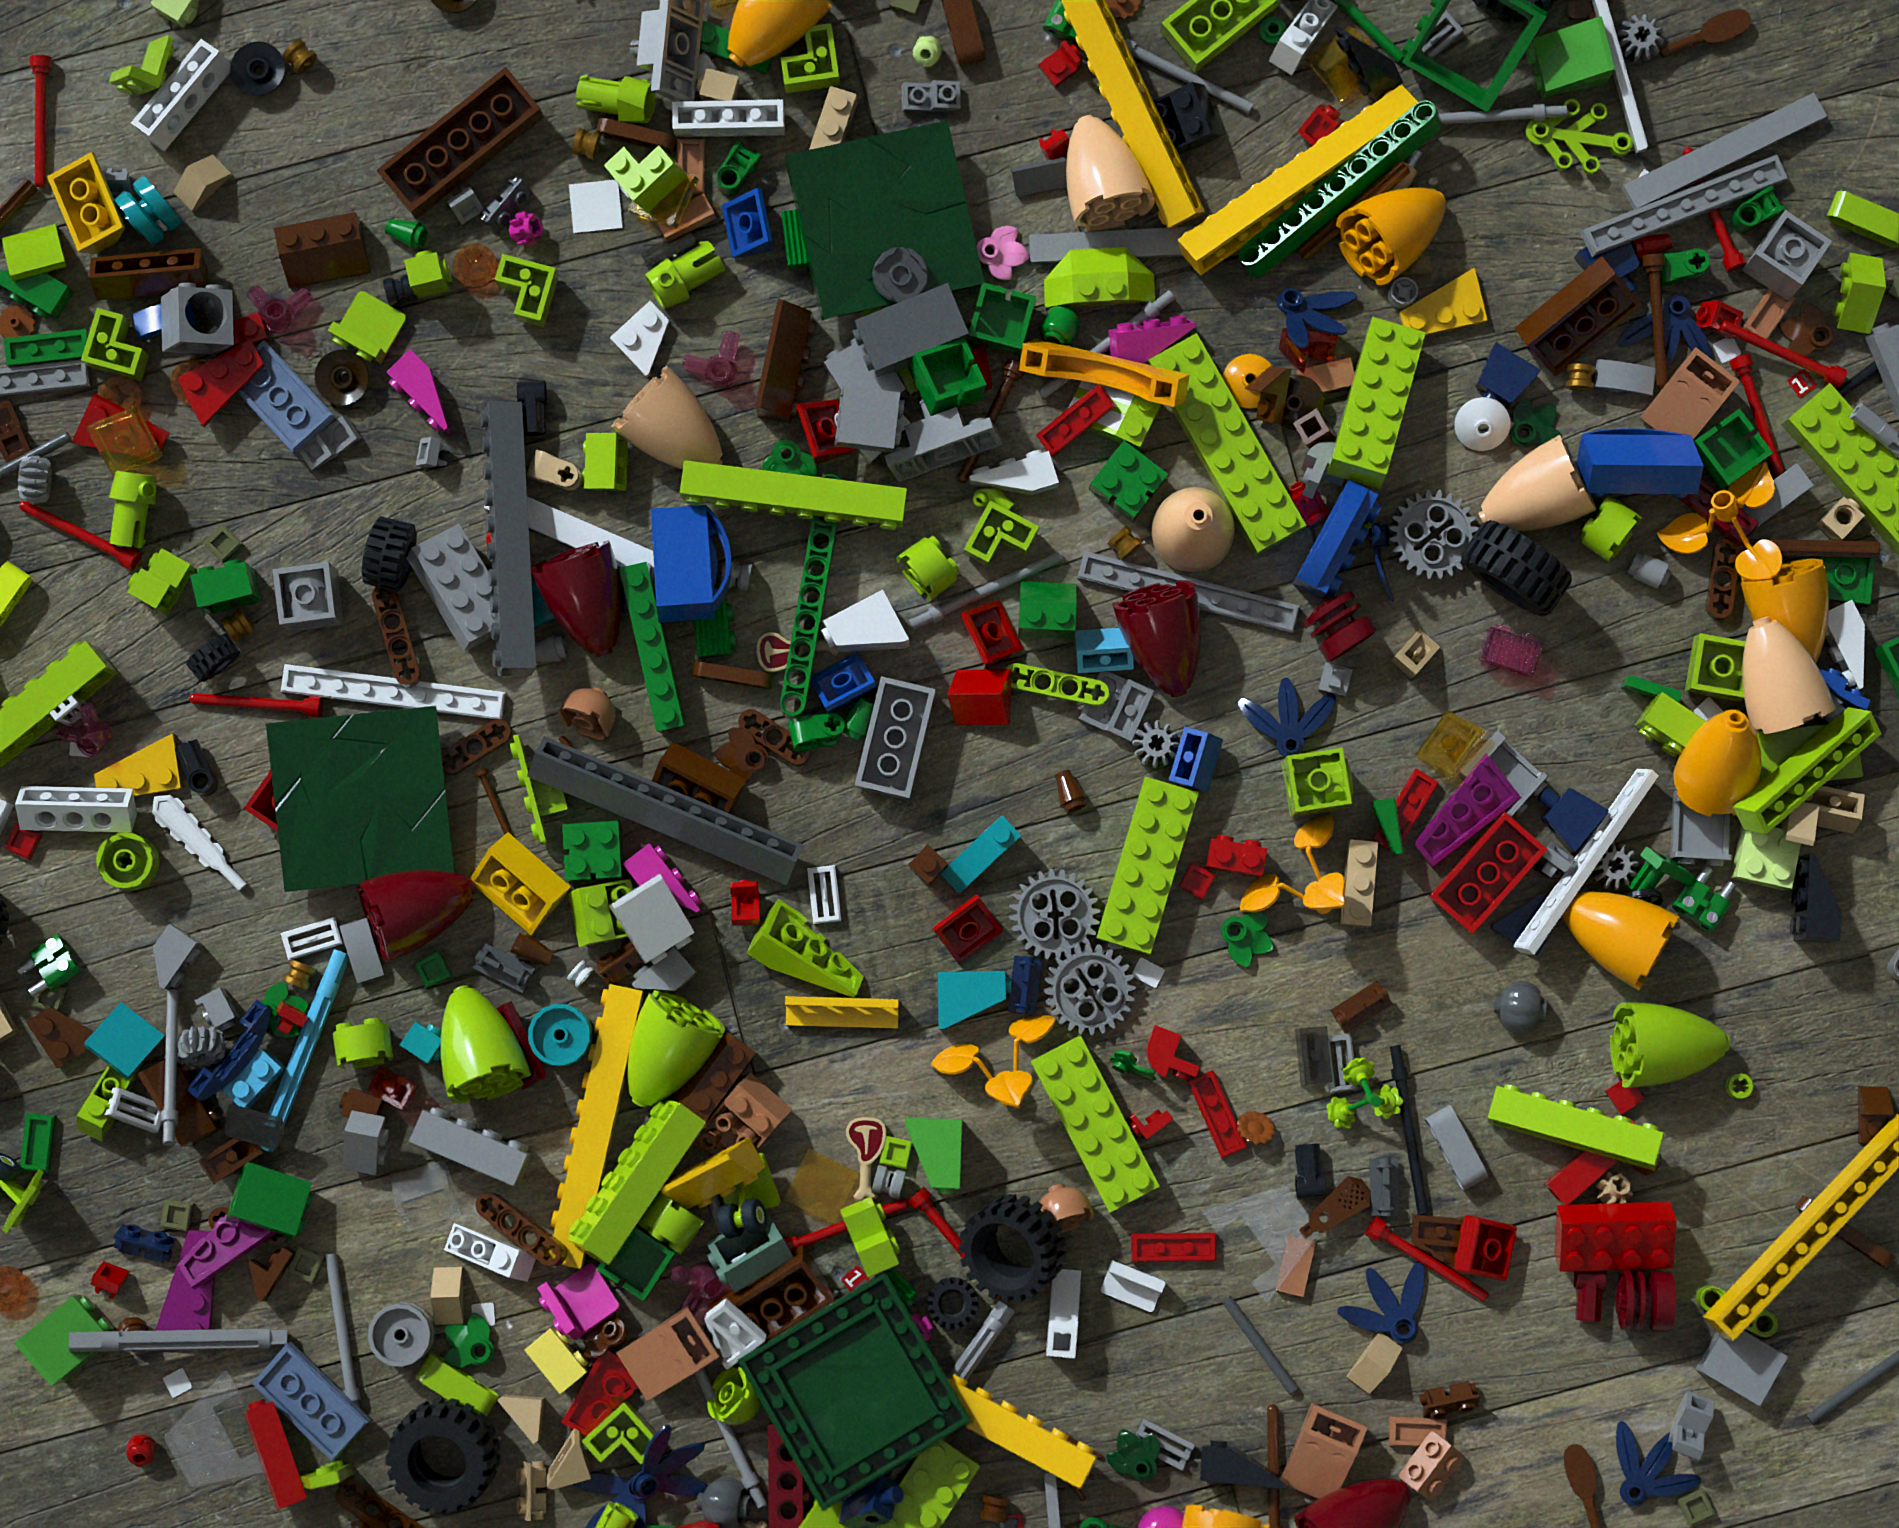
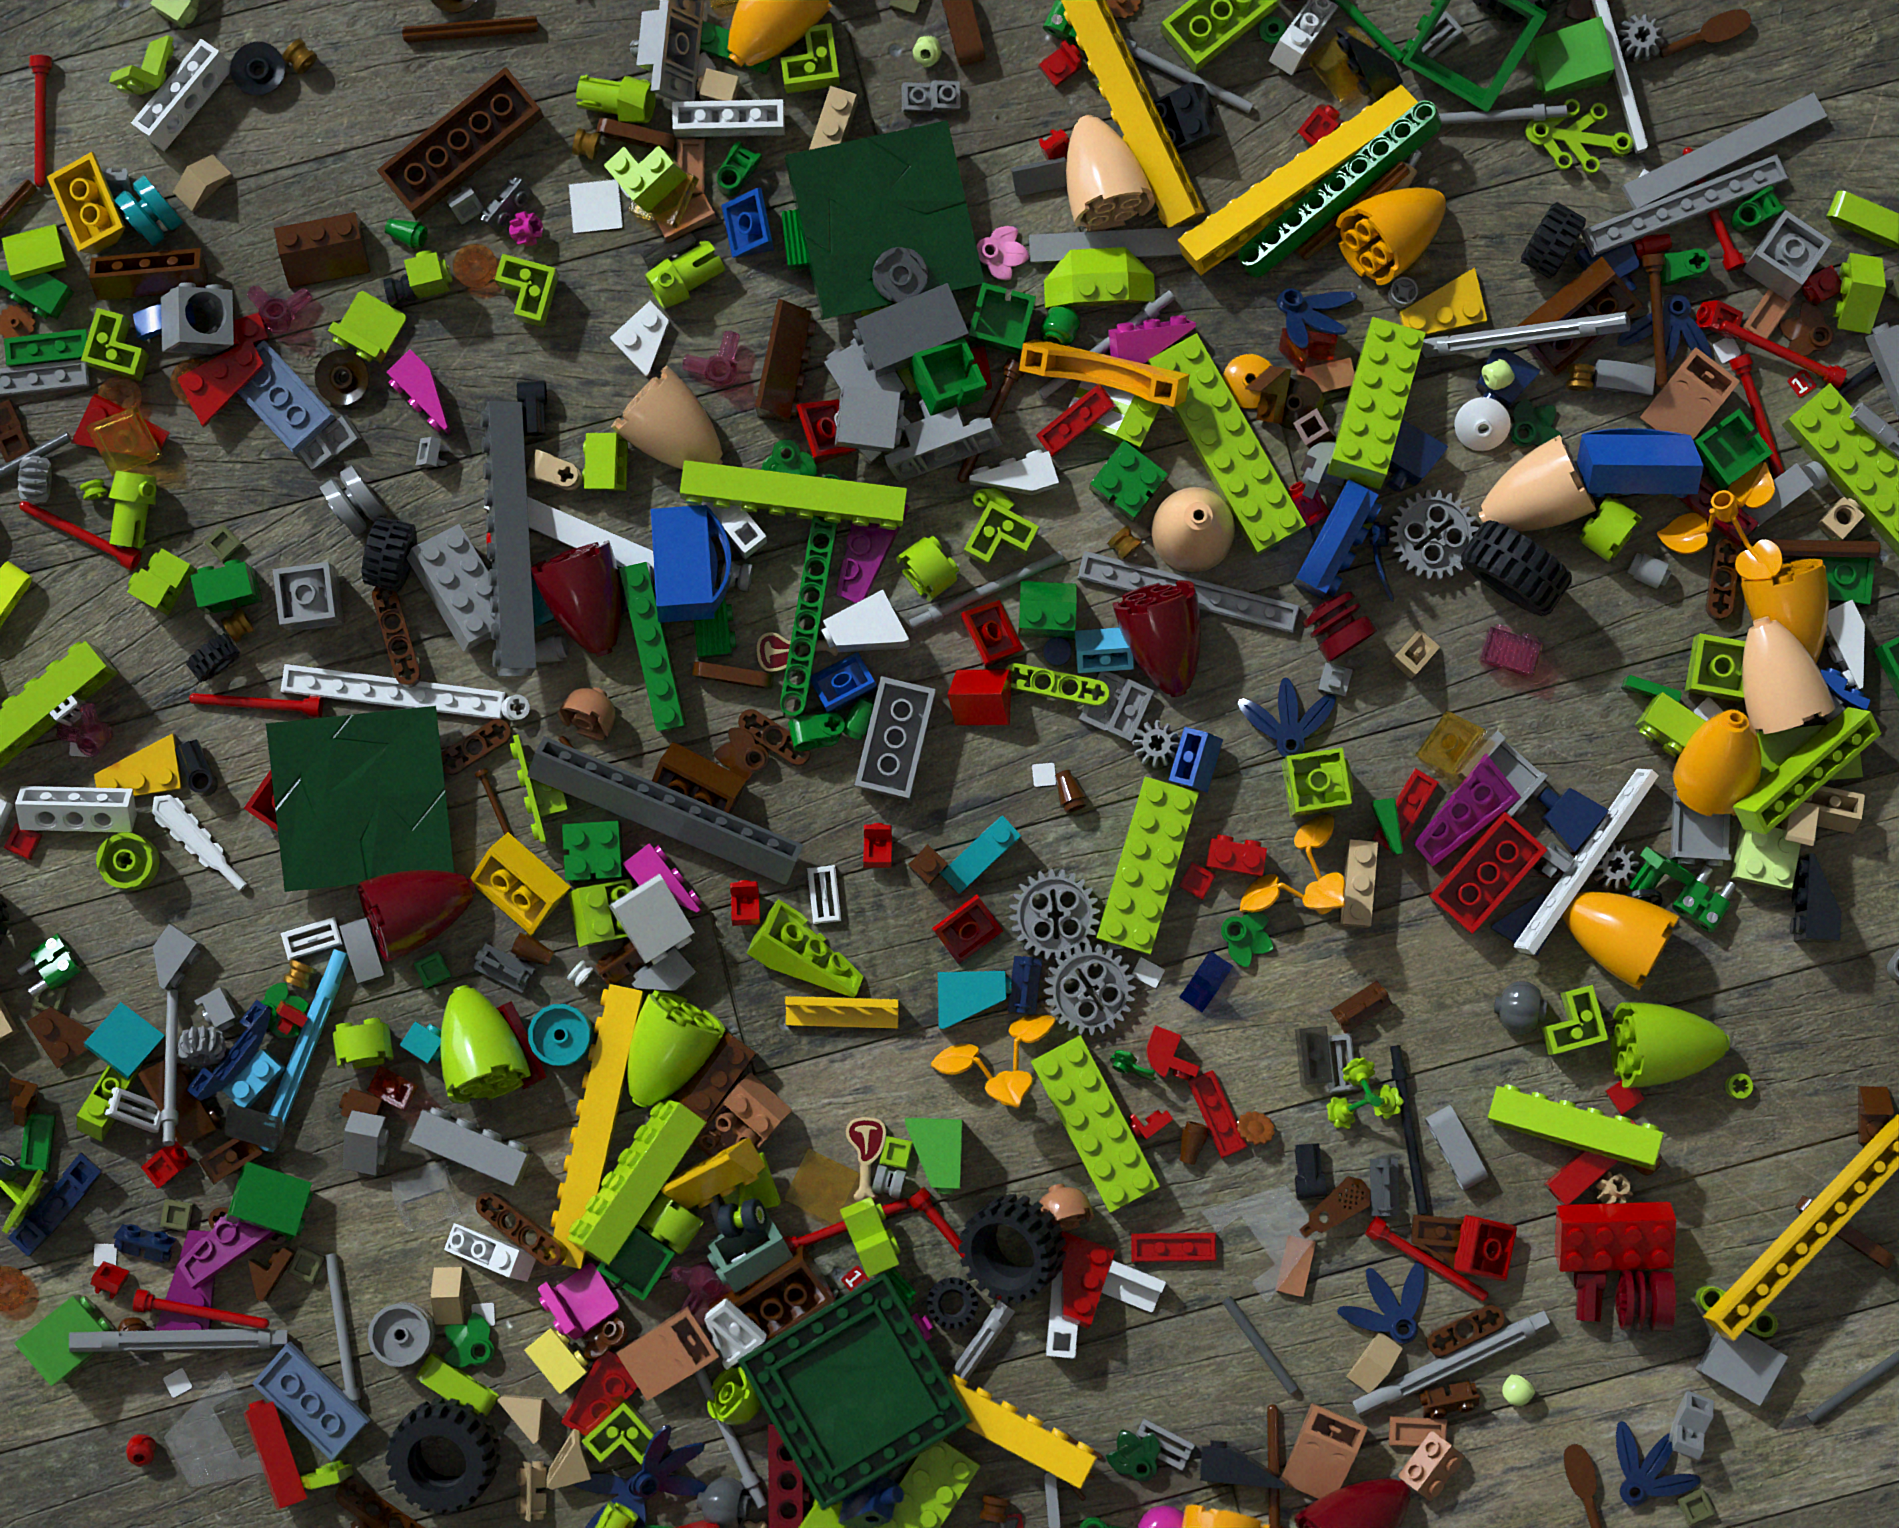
none -> dark blue slope [8,1152,102,1257]
none -> reddish brown bracket [9,1078,38,1127]
none -> lime bush [80,479,108,501]
none -> white sticker [94,1244,117,1266]
none -> red piece [133,1289,269,1329]
none -> red bracket [141,1141,193,1189]
none -> light grey wheel [319,465,388,537]
none -> reddish brown axle [402,16,538,43]
none -> white bush [501,695,530,721]
none -> white slope [702,502,767,559]
none -> magenta wing [836,504,910,604]
none -> red bracket [863,823,892,868]
none -> white sticker [1032,763,1056,787]
none -> dark blue tile [1043,637,1071,666]
none -> red wing [1060,1231,1115,1329]
none -> clear blue slope [1179,951,1233,1013]
none -> reddish brown cone [1179,1121,1209,1165]
none -> light grey piece [1352,1311,1551,1418]
none -> dark blue torso [1387,420,1448,492]
none -> light grey piece [1421,312,1630,358]
none -> reddish brown beam [1426,1305,1504,1356]
none -> yellowish green piece [1482,359,1515,390]
none -> yellowish green piece [1502,1374,1535,1406]
none -> black tyre [1521,202,1586,279]
none -> lime brick [1541,985,1608,1055]
none -> red bracket [1802,265,1842,306]
none -> light grey tile [1803,461,1829,490]

